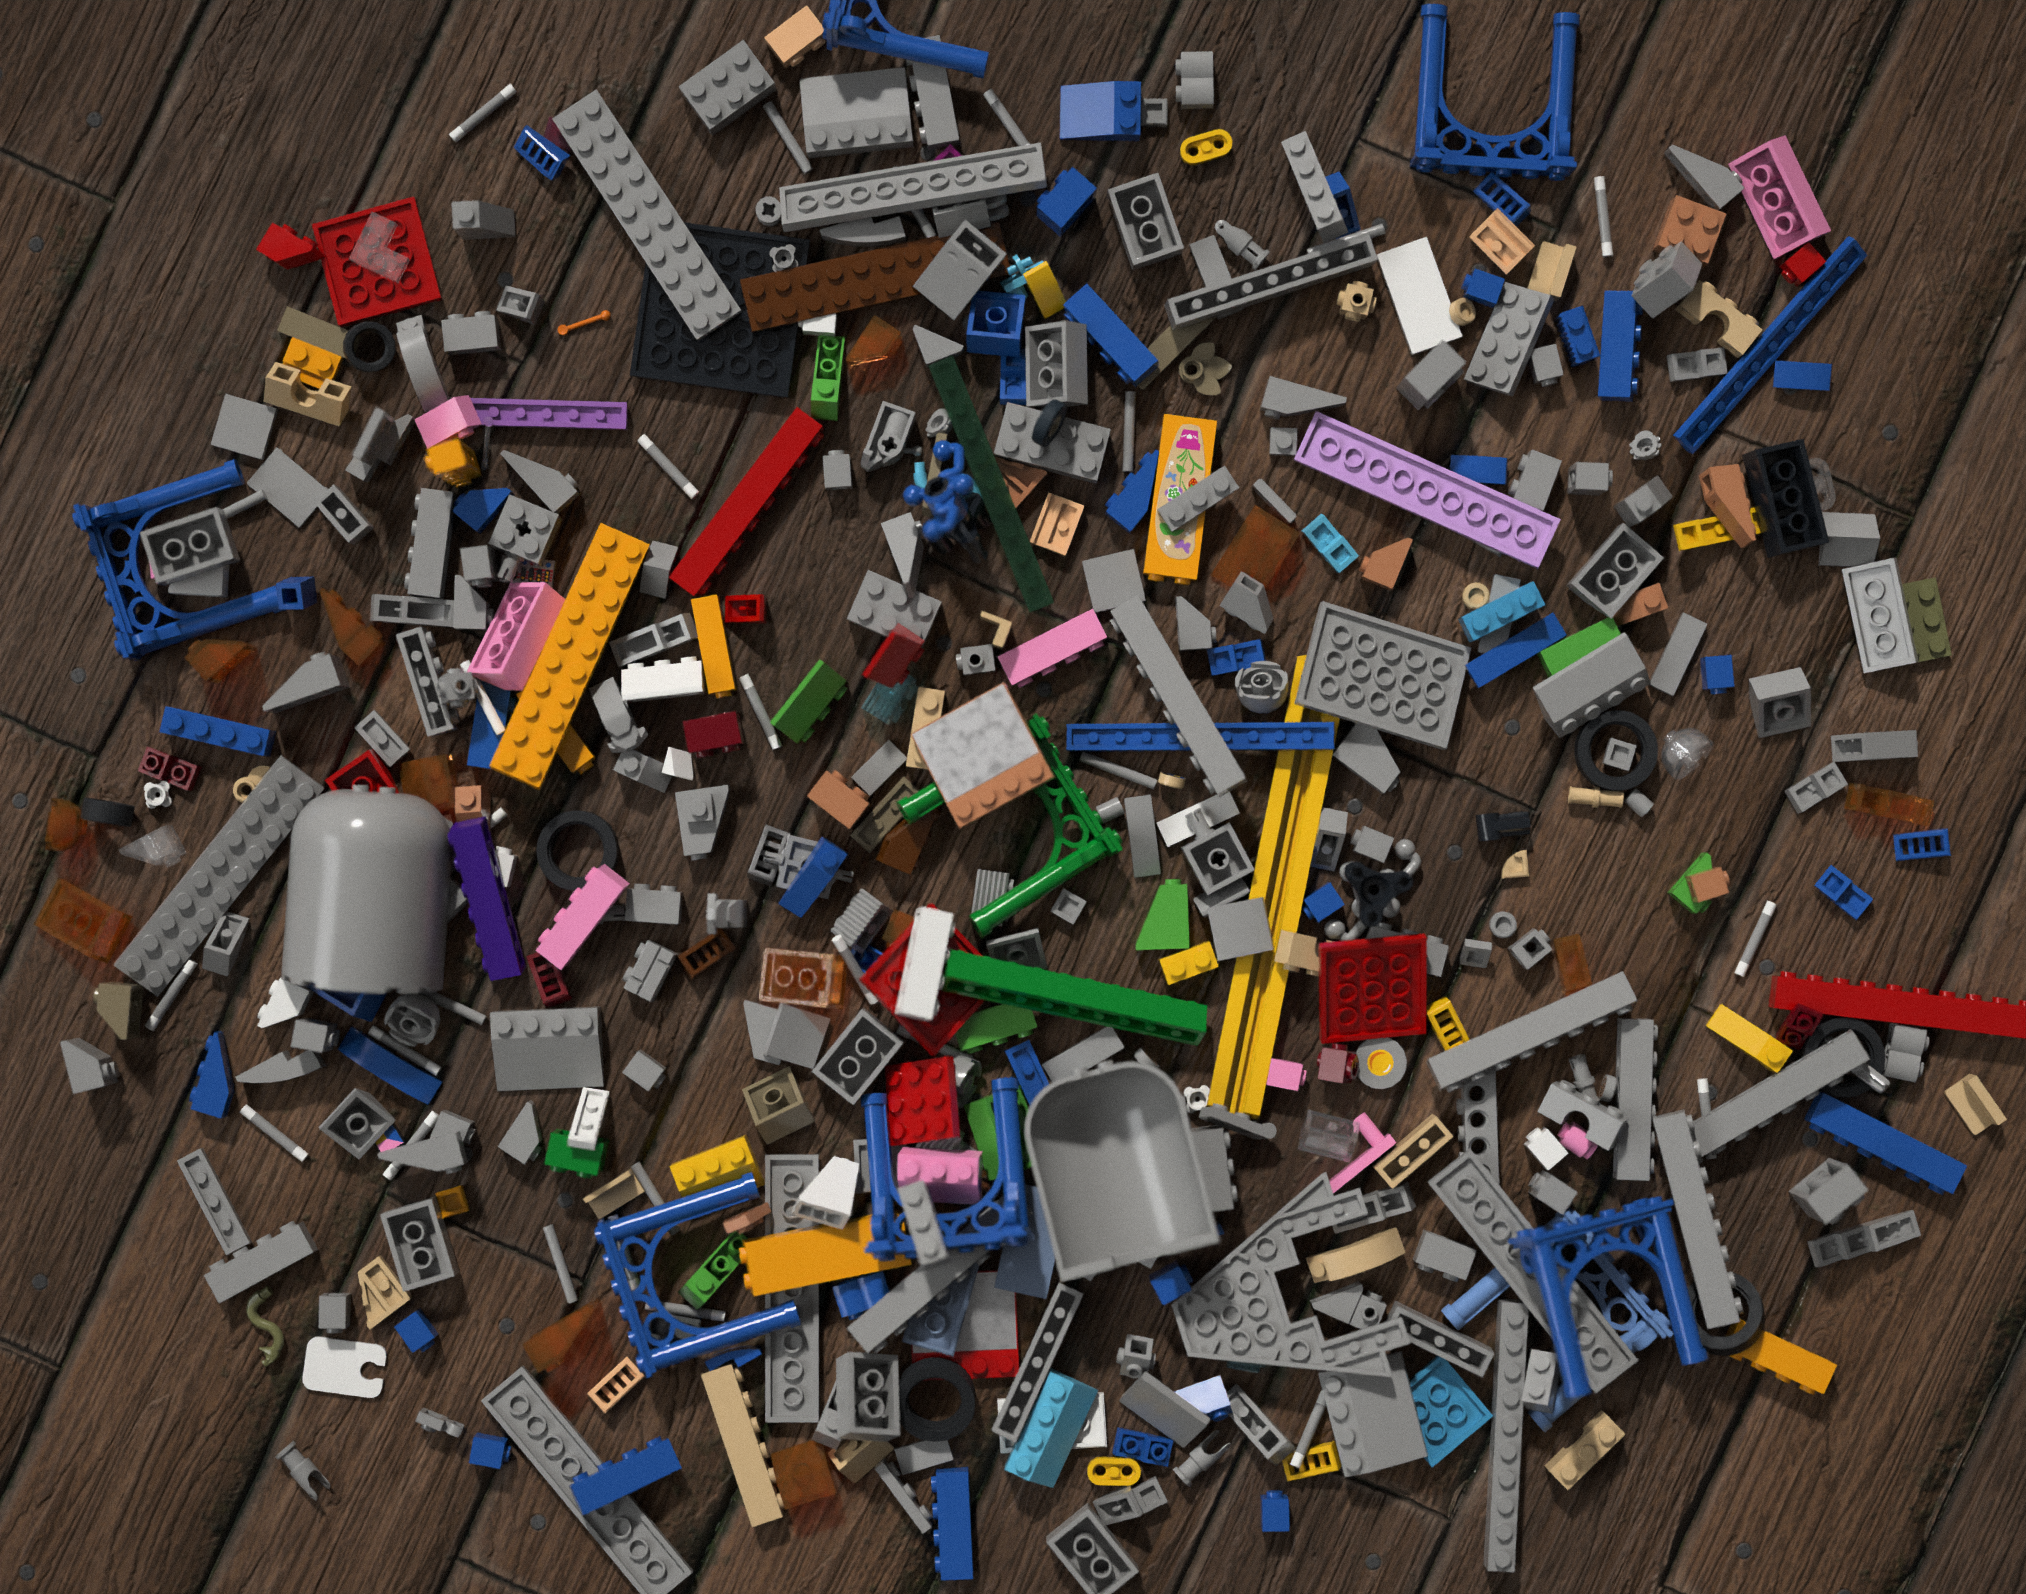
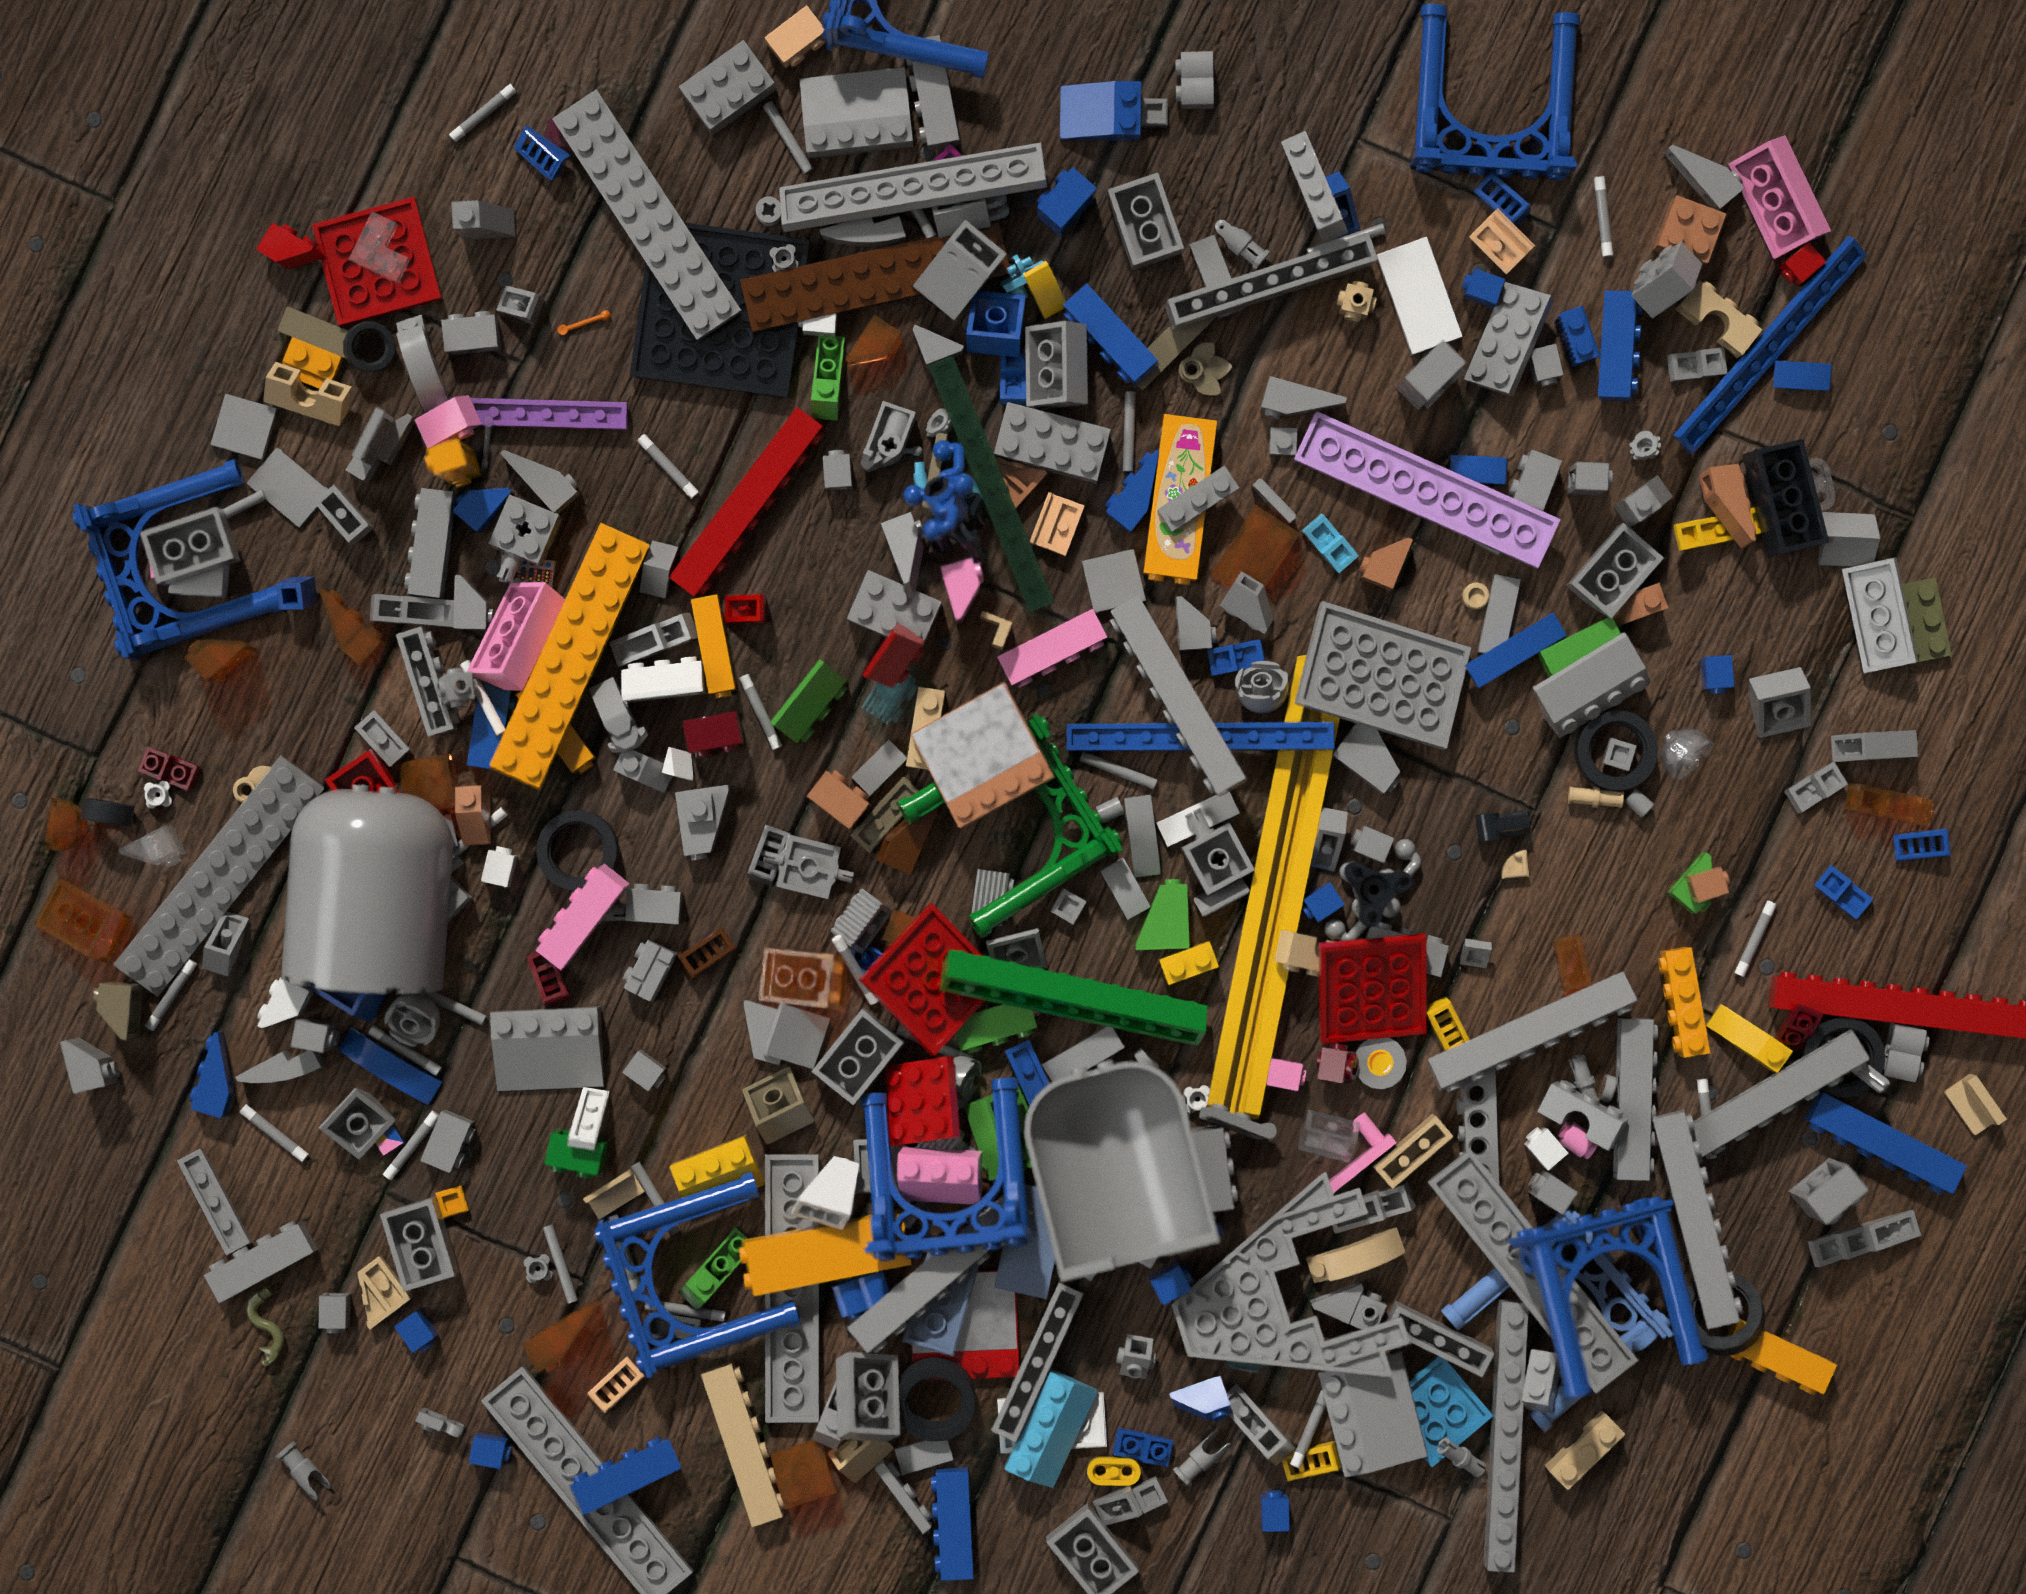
blue brick [159,706,276,757] -> none
light grey slope [262,652,350,713] -> none
white piece [303,1336,387,1398] -> none
light grey slope [377,1131,468,1174] -> none
dark purple brick [448,816,526,981] -> none
light grey brick [460,545,499,588] -> none
light grey slope [498,1100,543,1164] -> none
blue slope [705,1345,763,1371] -> none
light grey piece [707,893,747,934] -> none
nougat wing [723,1202,772,1234] -> none
blue slope [778,836,847,918] -> none
white brick [895,907,955,1021] -> none
light grey brick [898,1180,952,1271] -> none
light grey brick [956,644,995,676] -> none
light grey bar [983,89,1029,146] -> none
black bush [1031,399,1067,447] -> none
light grey tile [1119,1371,1210,1448] -> none
tan tile [1158,772,1186,789] -> none
yellow plate [1180,129,1232,165] -> none
light grey slope [1207,897,1274,961] -> none
light grey brick [1413,1229,1477,1282] -> none
tan tile [1449,298,1476,326] -> none
dark azure brick [1458,581,1545,643] -> none
light grey tile [1489,911,1517,938] -> none
light grey brick [1507,928,1553,970] -> none
tan panel [1528,241,1576,302] -> none
light grey tile [1649,612,1707,696] -> none
none -> light grey plate [524,1254,553,1283]
none -> bright pink slope [941,558,984,624]
none -> light grey slope [1100,858,1151,920]
none -> light grey pin [1437,1438,1486,1477]
none -> light orange brick [1658,947,1710,1058]

